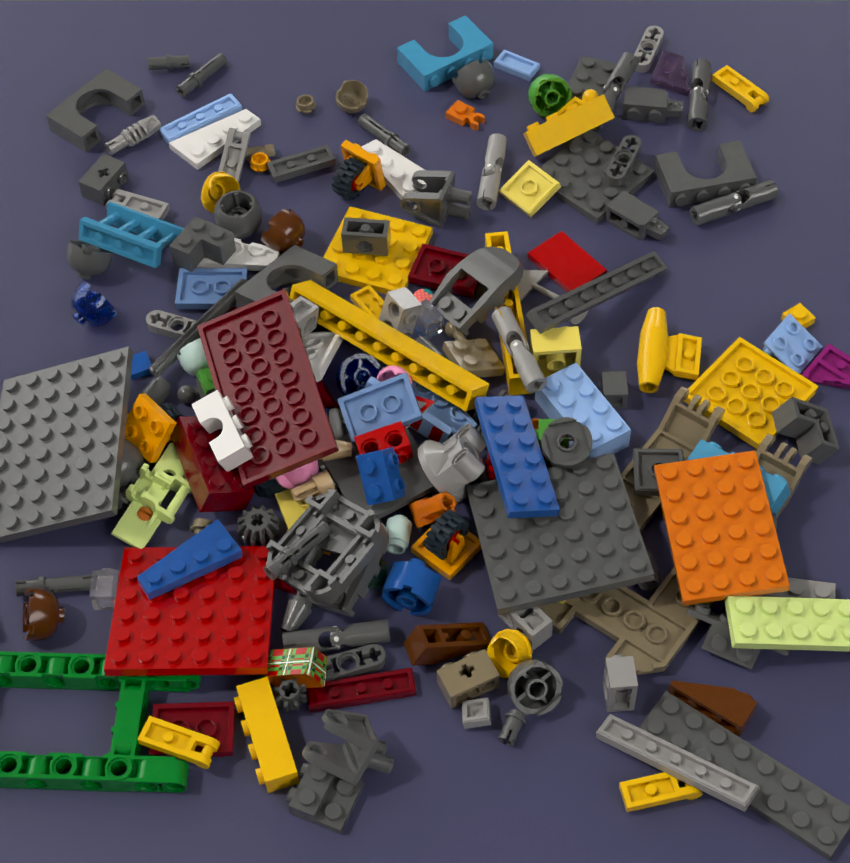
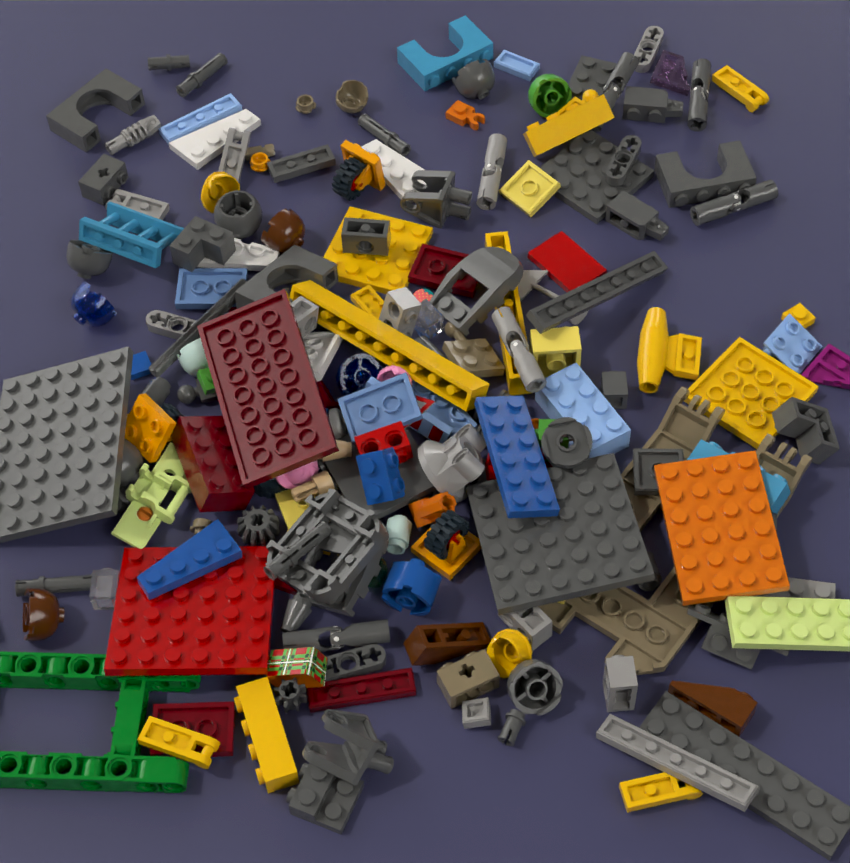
white arch [191,390,253,472] -> none

